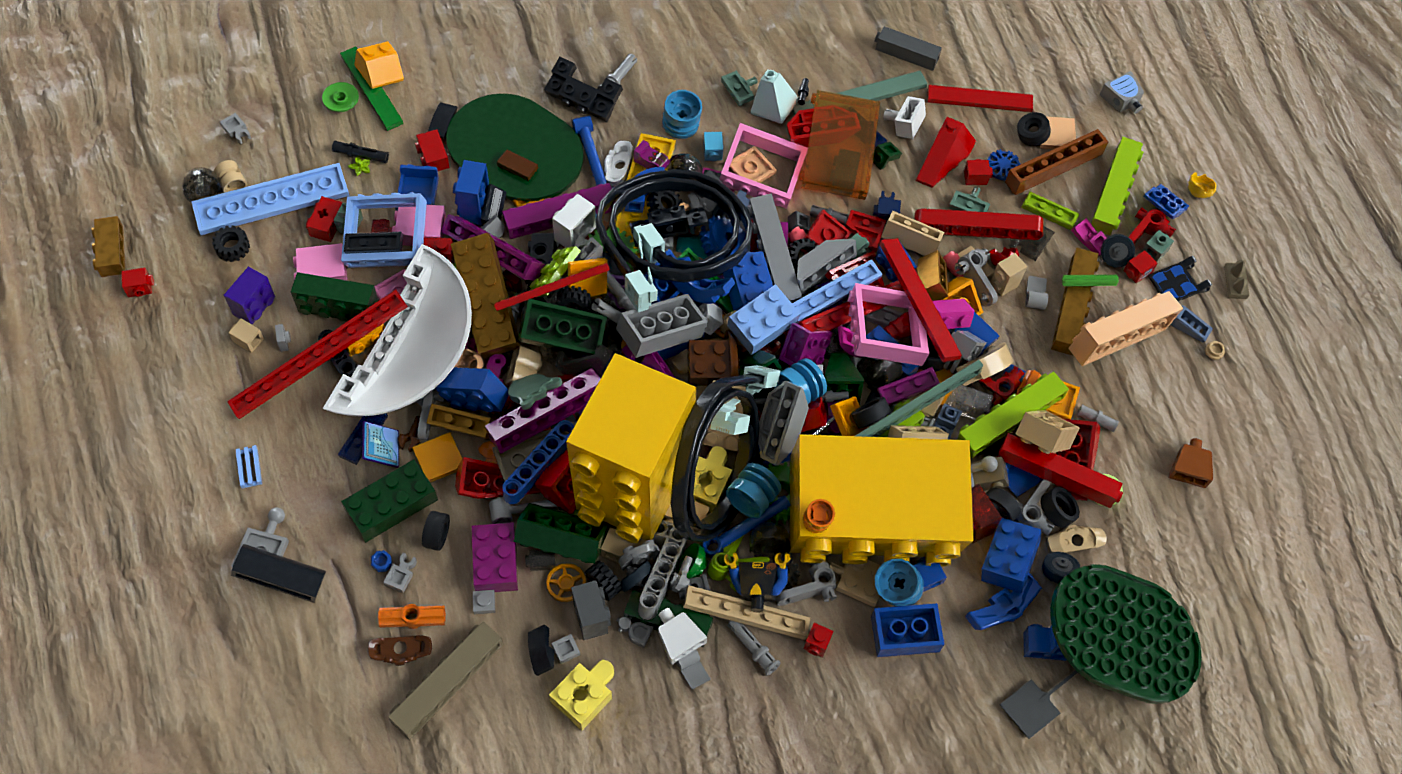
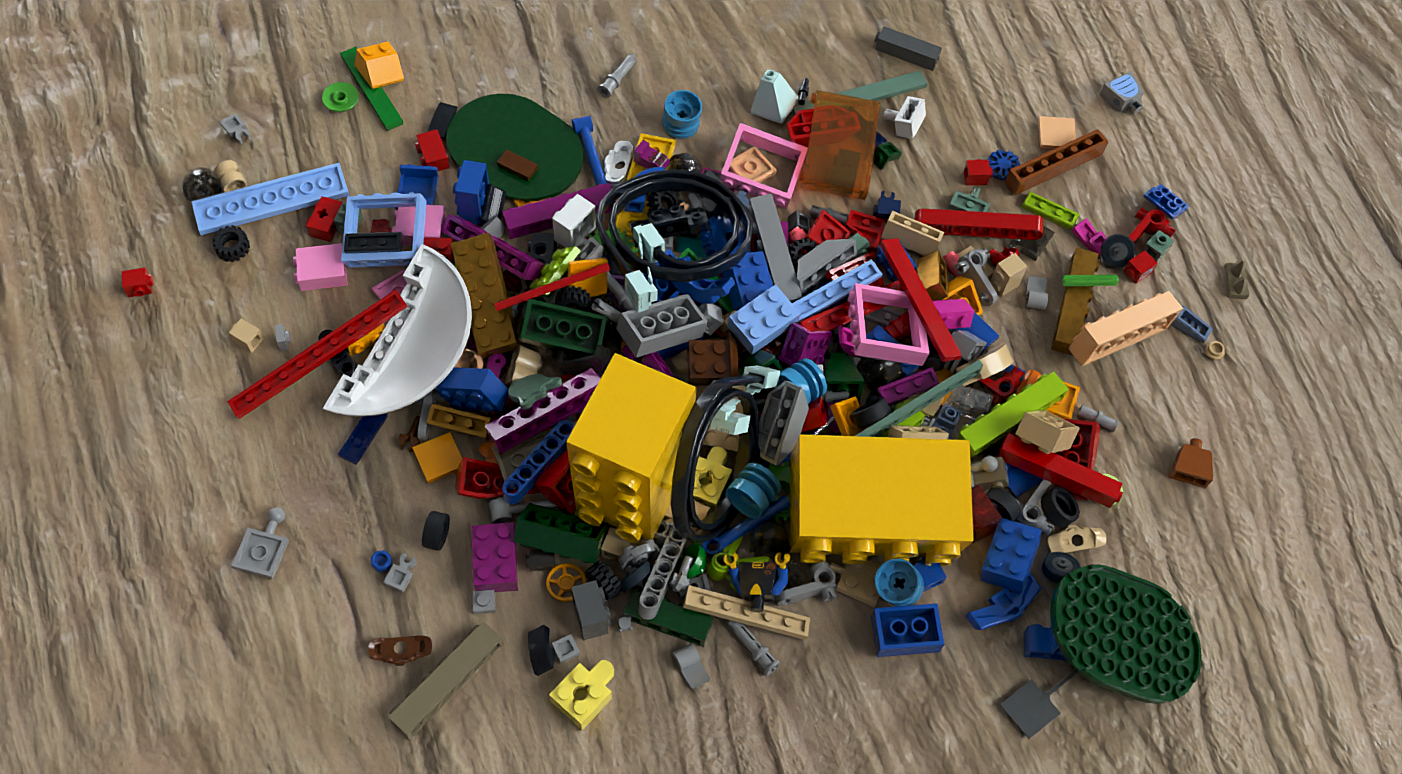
pearl gold brick [92,216,125,277] -> none
dark purple brick [224,266,275,324] -> none
black brick [231,544,326,603] -> none
light blue tile [235,445,262,488] -> none
dark green brick [291,272,378,321] -> none
black pin [332,140,389,164] -> none
dark green brick [341,459,438,543] -> none
lime plant [348,157,370,176] -> none
piece [362,421,399,468] -> none
orange piece [378,604,446,629] -> none
black bracket [544,56,623,122] -> none
light grey tile [628,622,653,648] -> none
white torso [658,608,707,664] -> none
medium azure brick [703,132,723,161] -> none
sand green plate [721,70,758,106] -> none
orange wheel [803,499,835,533] -> none
red brick [803,623,834,658] -> none
red wedge [916,117,976,188] -> none
red tile [927,85,1033,112] -> none
black tyre [1017,112,1051,146] -> none
lime brick [1091,136,1144,236] -> none
black flag [1148,256,1212,301] -> none
yellow hair [1188,172,1216,198] -> none

